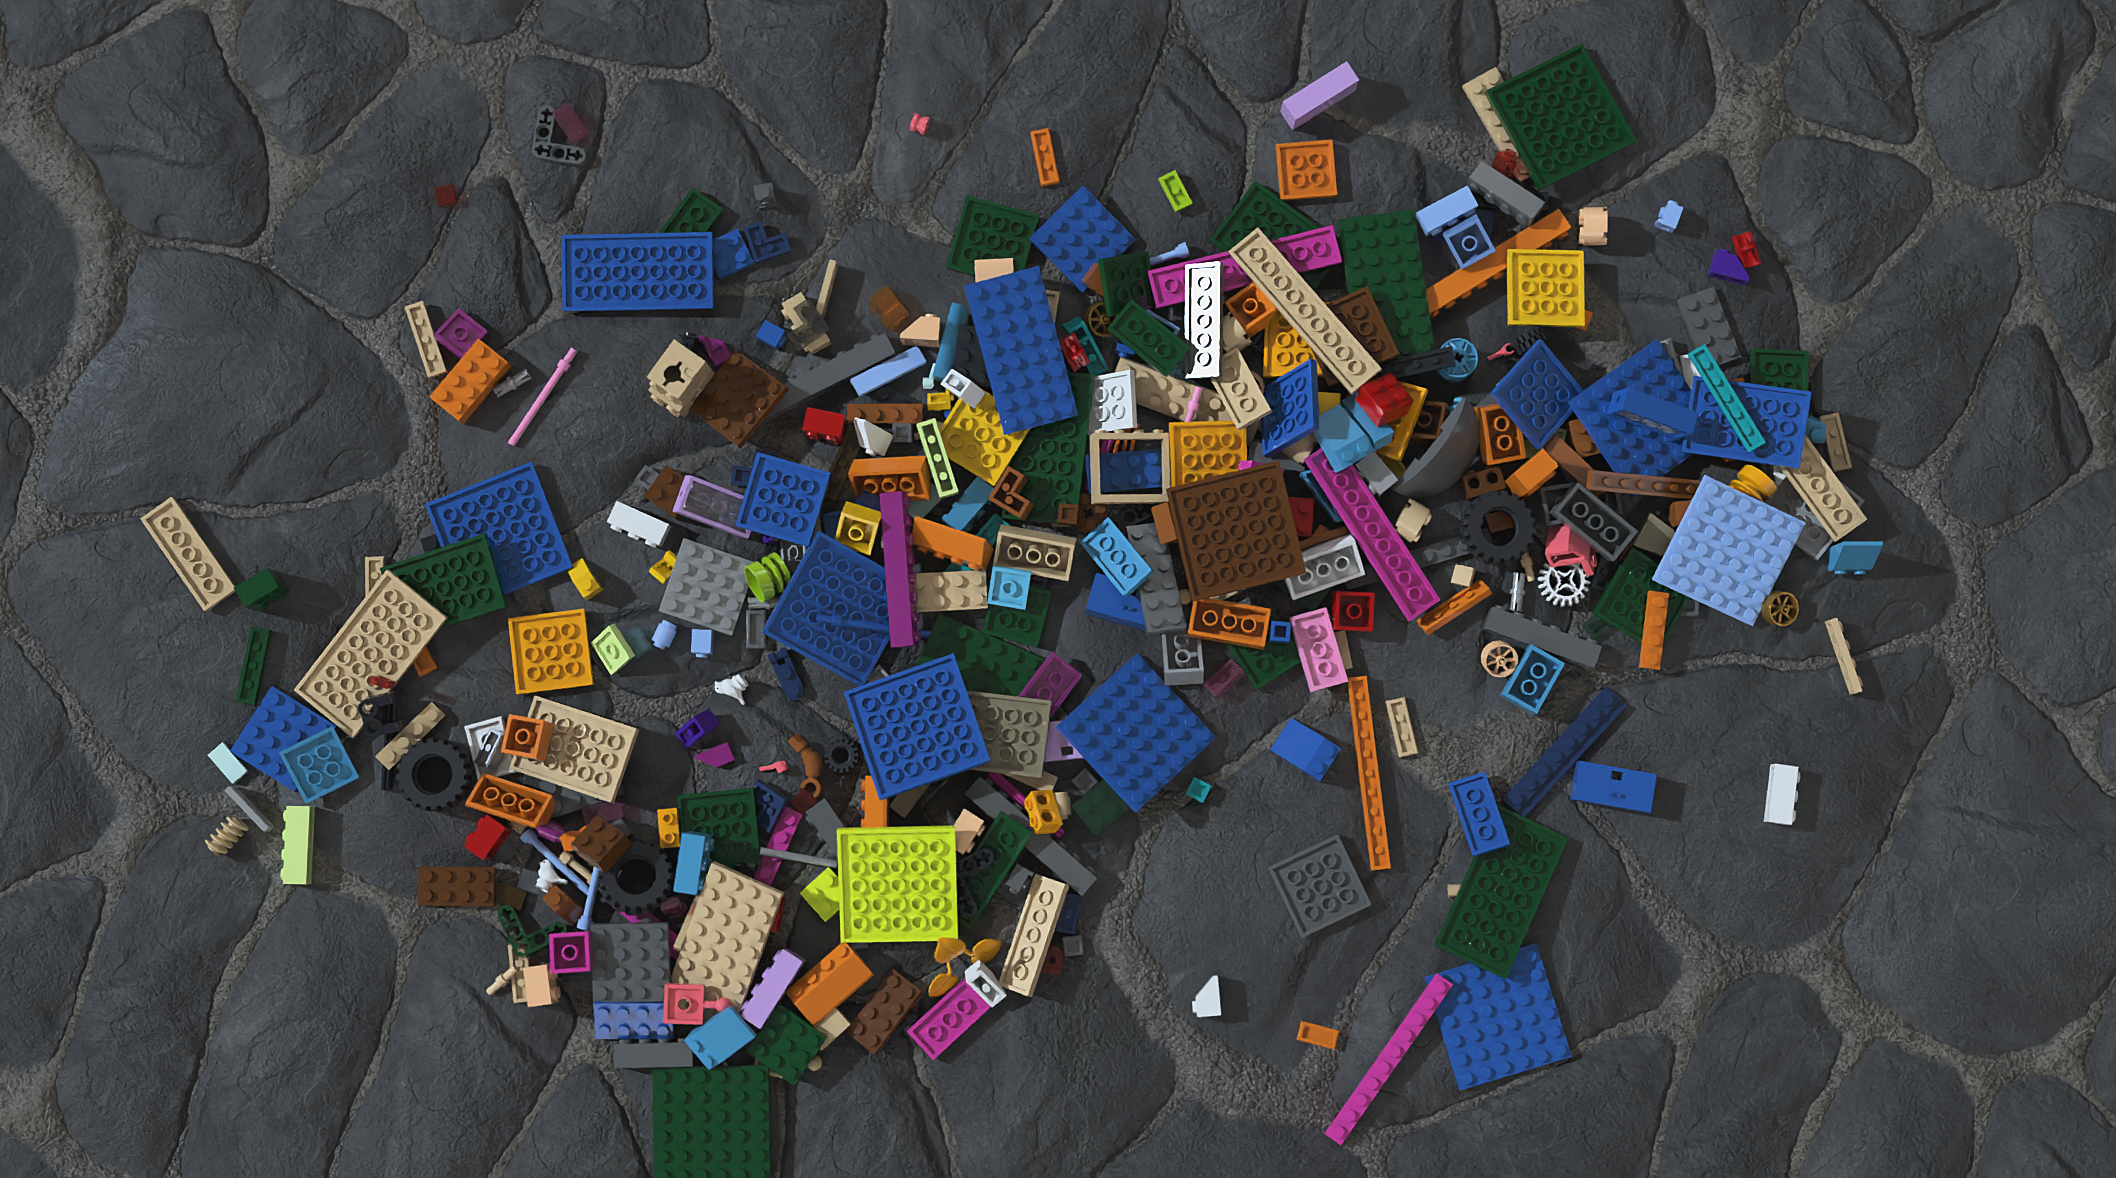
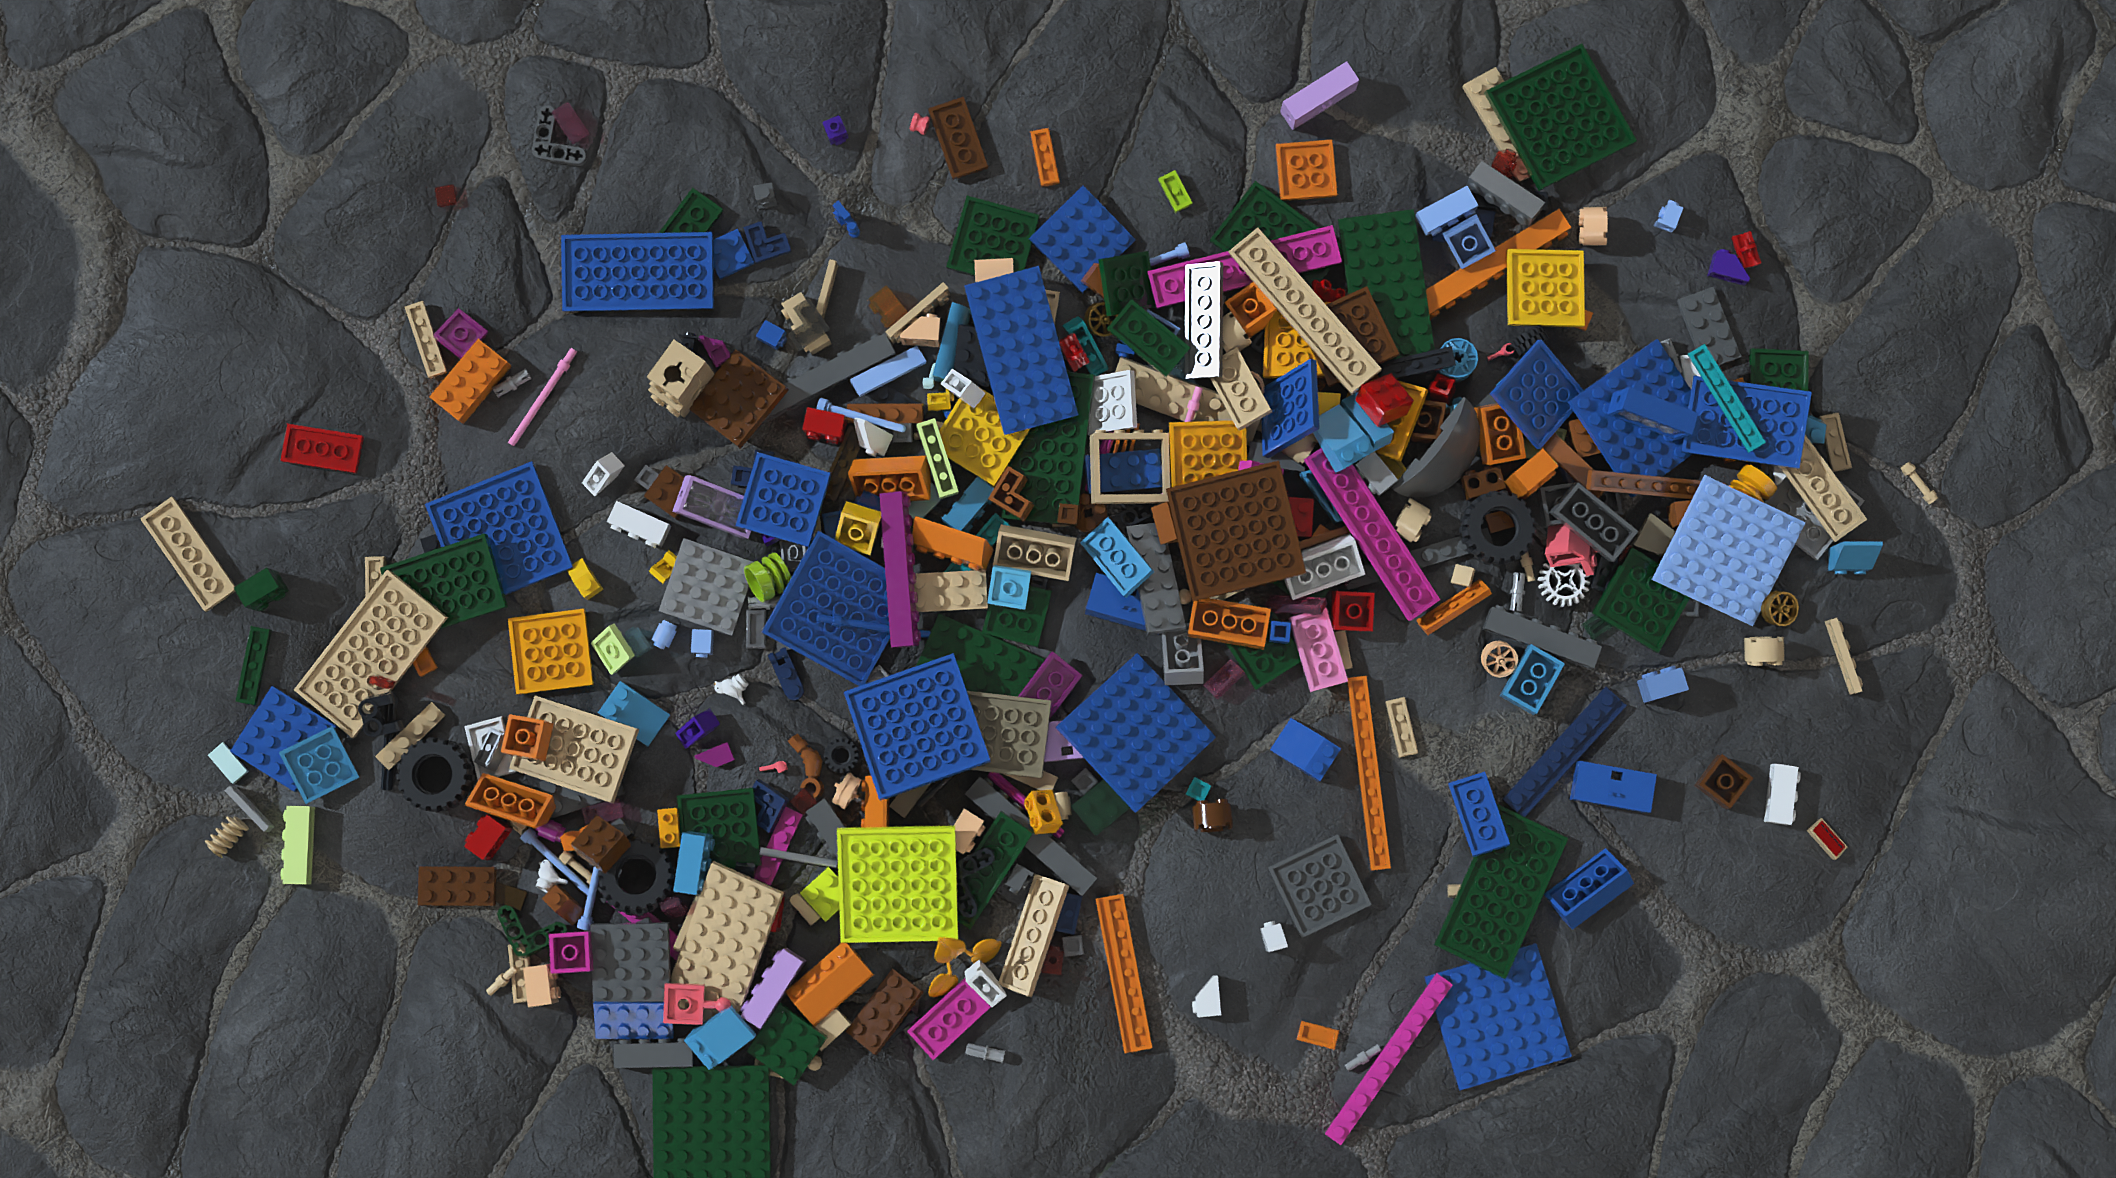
orange plate [1639,591,1669,670] -> none
none -> red plate [280,424,364,474]
none -> white slope [582,452,624,497]
none -> dark azure slope [598,681,670,747]
none -> tan bar [790,894,821,926]
none -> light blue piece [817,398,906,432]
none -> dark purple bracket [823,116,848,145]
none -> light nougat wheel [832,773,862,809]
none -> blue plate [833,201,860,238]
none -> tan plate [885,282,950,344]
none -> reddish brown plate [928,96,988,180]
none -> light grey axle [966,1043,1005,1063]
none -> orange plate [1096,894,1152,1053]
none -> reddish brown brick [1192,799,1233,832]
none -> white slope [1260,921,1288,952]
none -> clear pink plate [1265,595,1327,615]
none -> red hips [1311,279,1345,302]
none -> light grey bar [1345,1044,1381,1072]
none -> red brick [1428,374,1455,405]
none -> blue slope [1544,848,1634,930]
none -> medium blue brick [1637,665,1689,703]
none -> reddish brown brick [1694,754,1753,809]
none -> tan brick [1744,637,1785,666]
none -> slope [1806,818,1847,860]
none -> tan bar [1900,461,1939,504]

